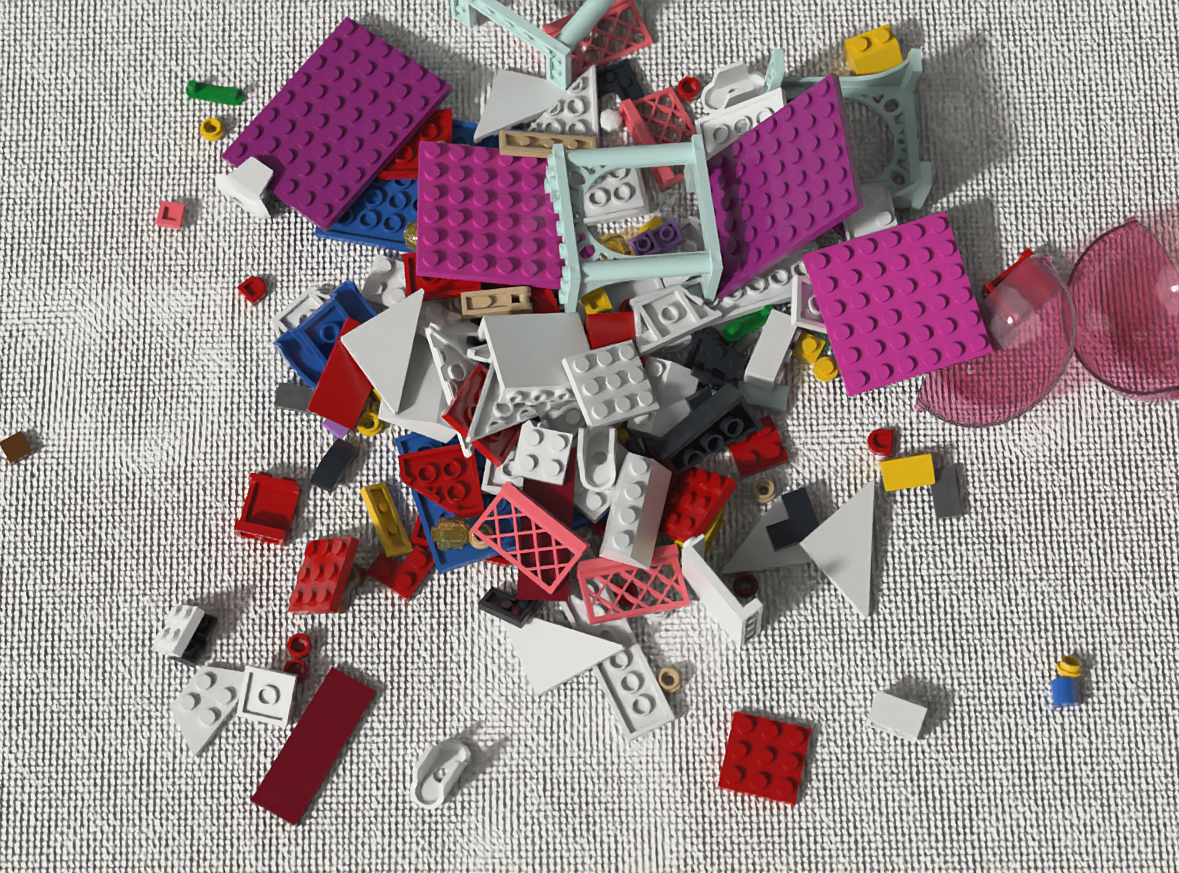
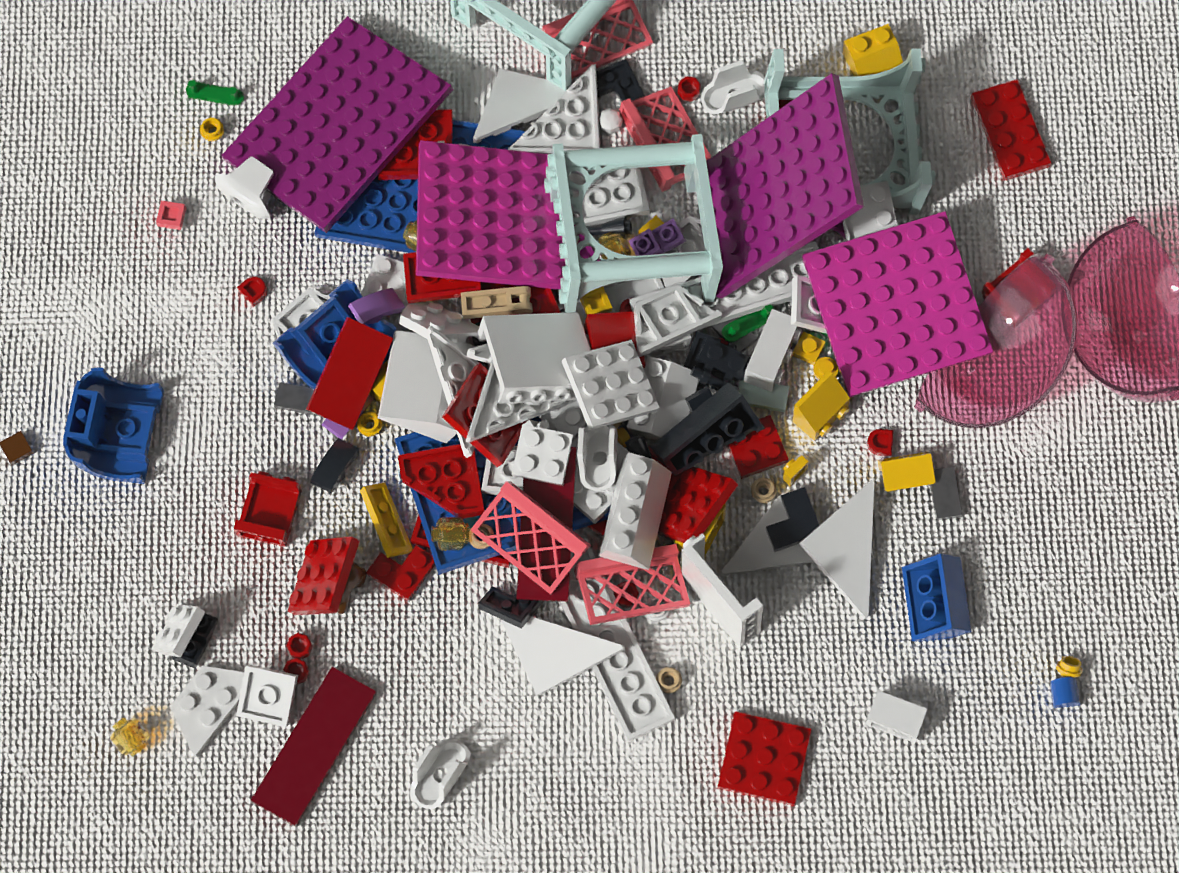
white tile [341,288,424,416] -> none
tan tile [499,130,597,158] -> none
white plate [695,87,787,161] -> none
dark red plate [733,573,758,598] -> none
none -> blue piece [63,367,164,484]
none -> clear yellow head [110,717,150,757]
none -> medium lavender slope [348,288,405,325]
none -> black cone [586,216,632,240]
none -> yellow plate [783,455,809,486]
none -> yellow slope [792,370,850,441]
none -> blue slope [902,553,972,642]
none -> red plate [971,79,1051,181]

